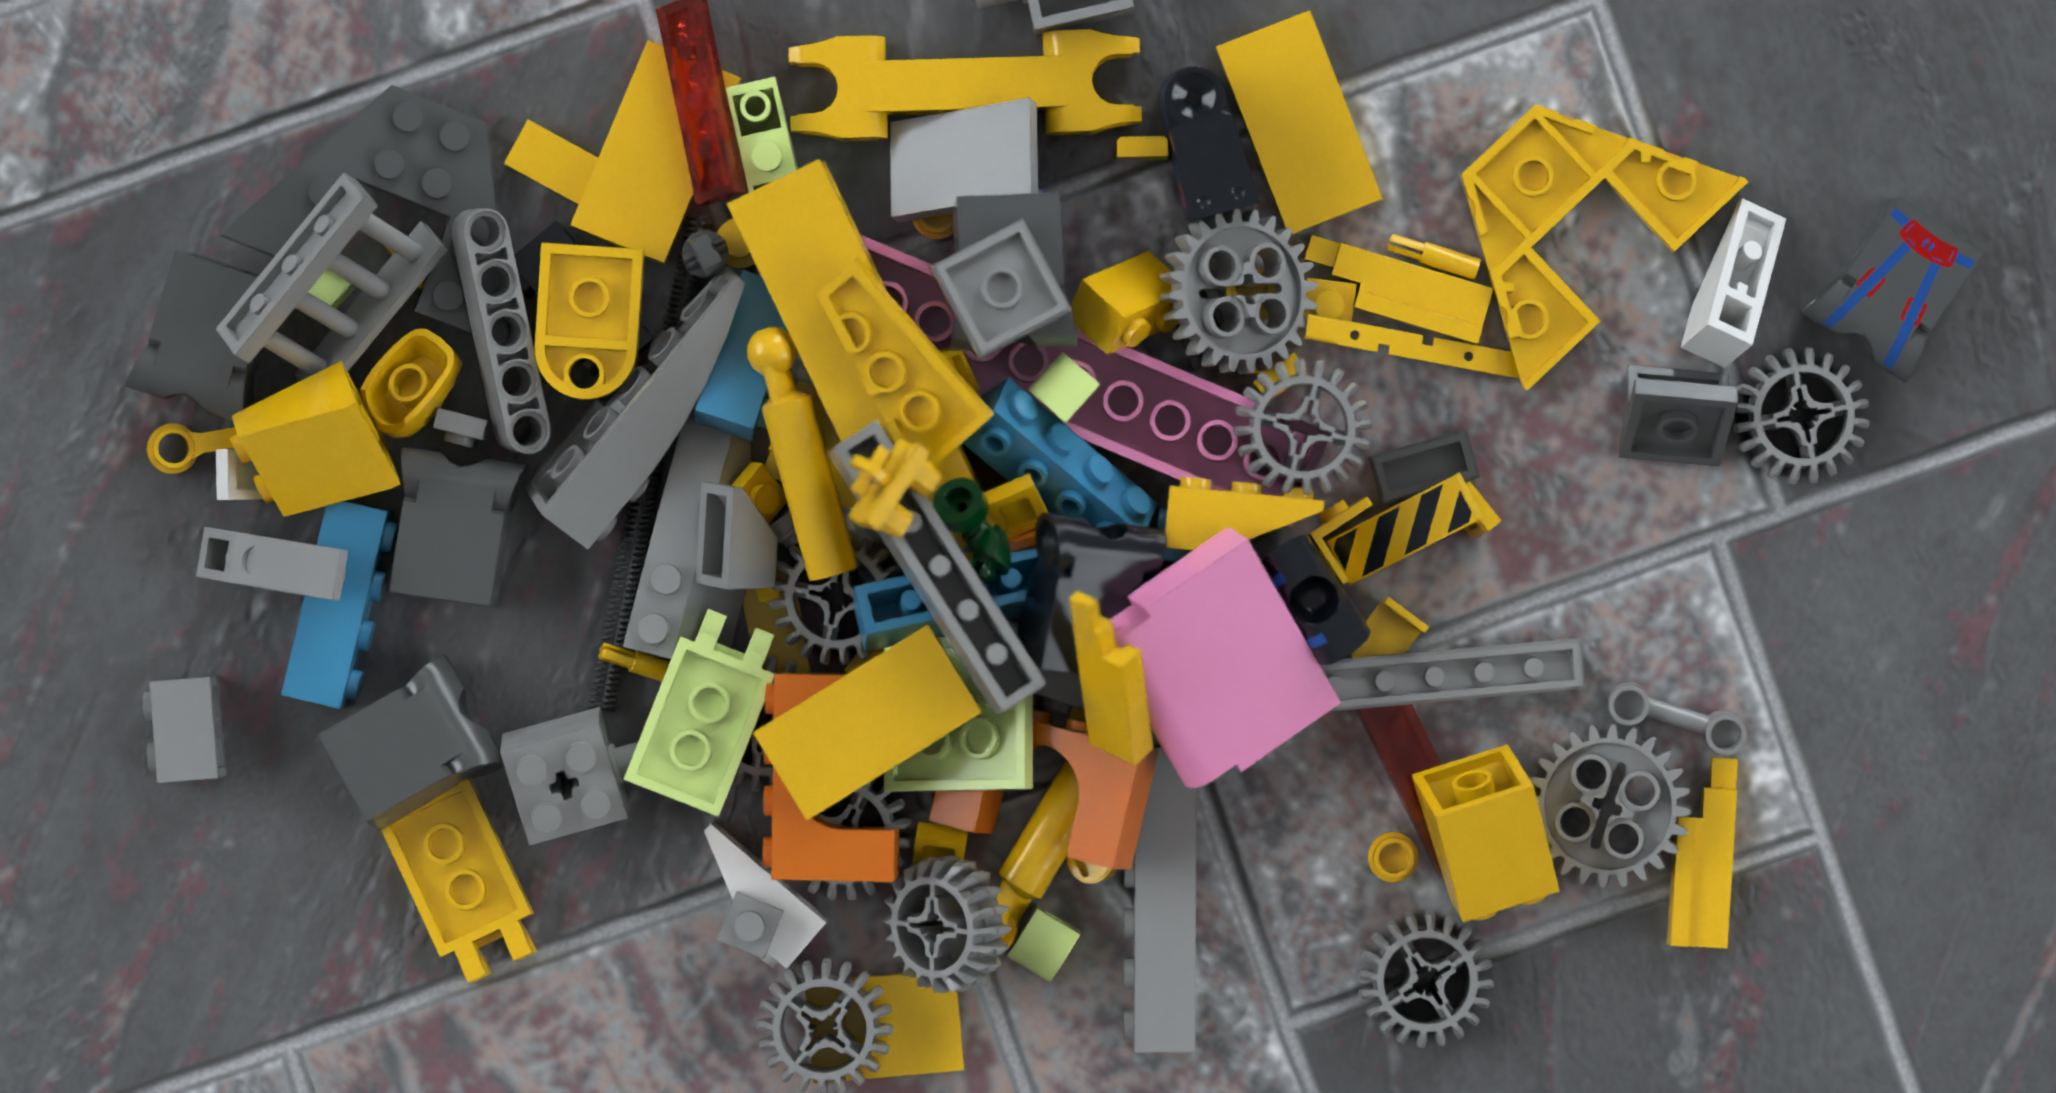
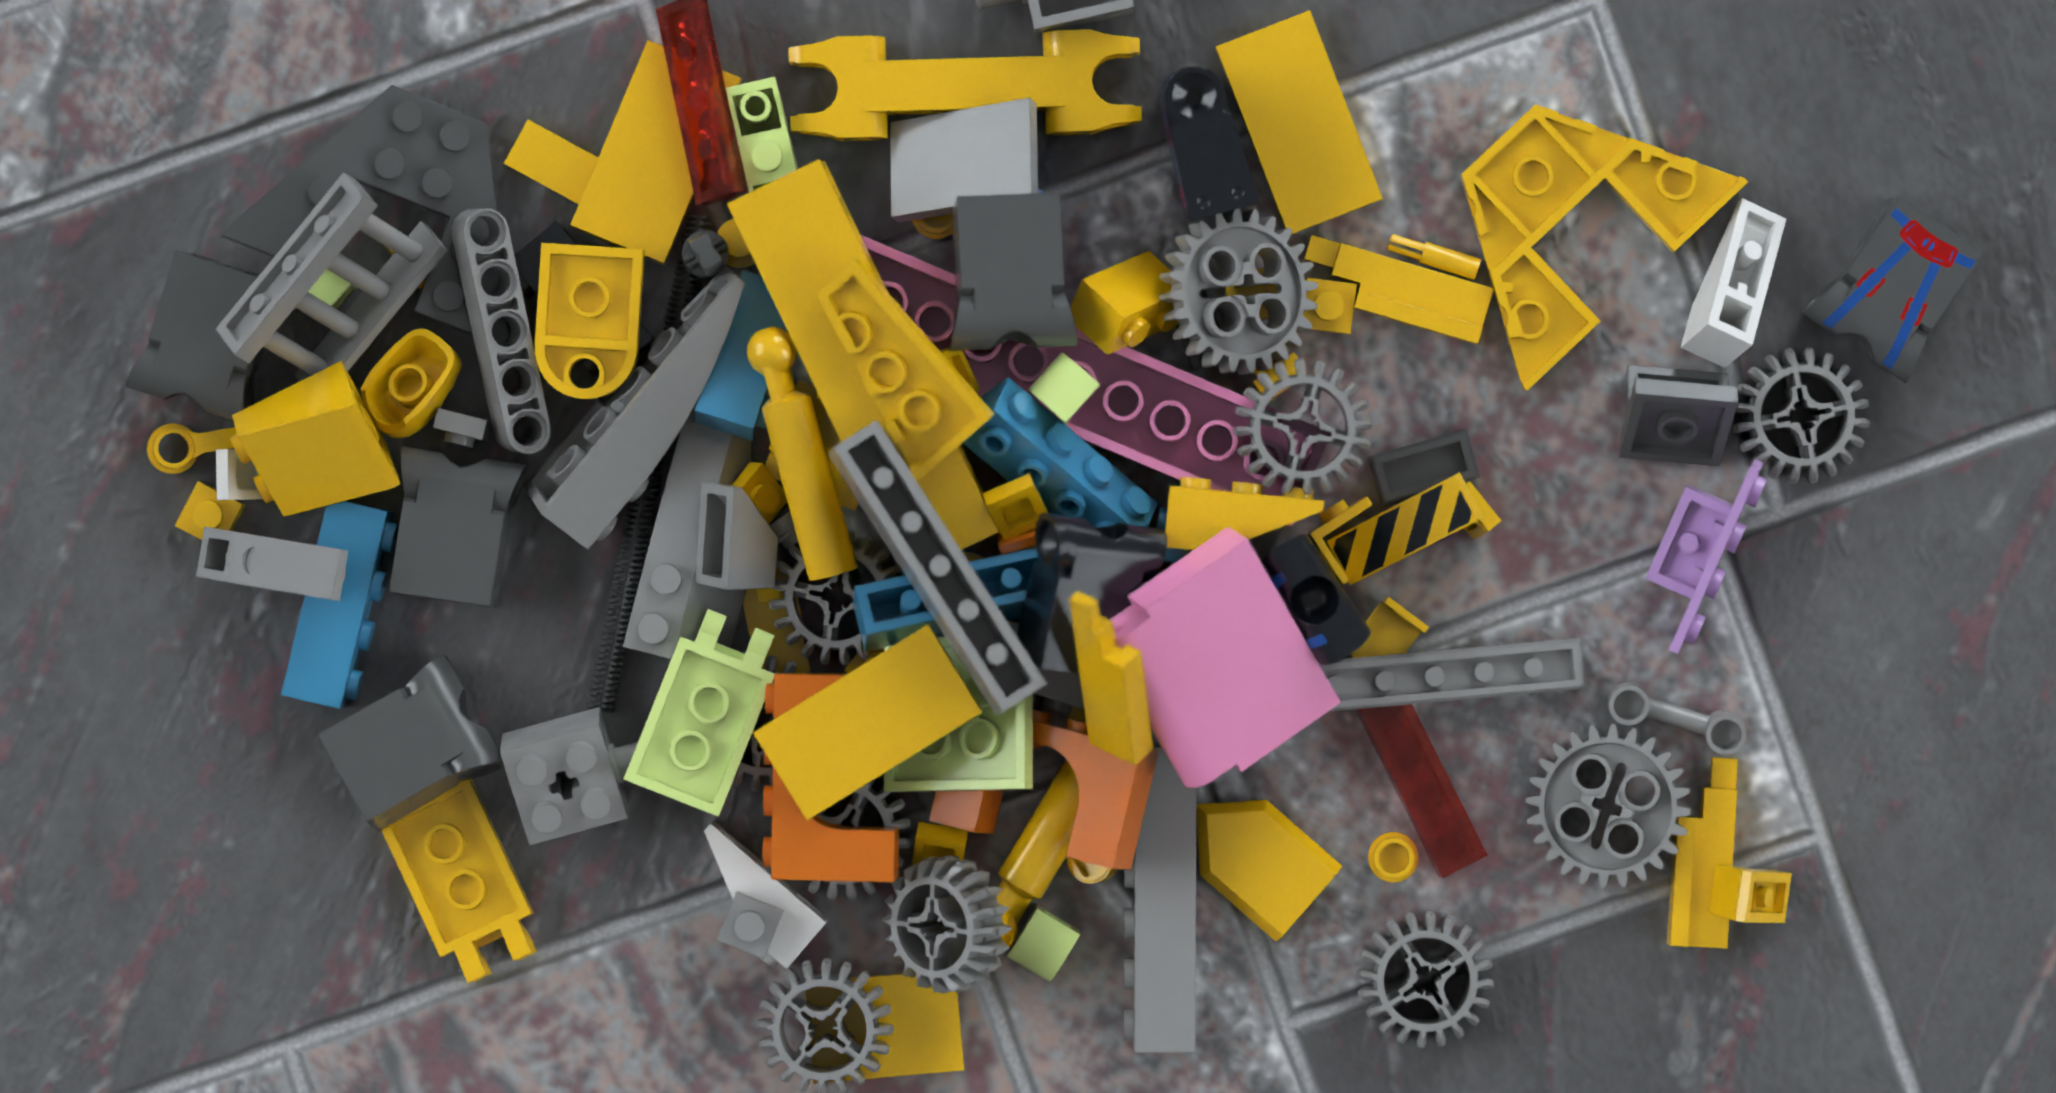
light grey brick [143,675,227,783] -> none
yellow pin [598,643,670,682] -> none
yellow hips [847,439,942,538] -> none
light grey tile [931,219,1072,360] -> none
dark green arm [933,478,1012,583] -> none
yellow tile [1116,136,1168,161] -> none
yellow piece [1304,314,1519,379] -> none
yellow slope [1411,744,1560,922] -> none
none -> yellow plate [175,481,246,540]
none -> yellow tile [1196,799,1342,942]
none -> lavender bracket [1645,459,1767,654]
none -> yellow slope [1709,864,1792,923]

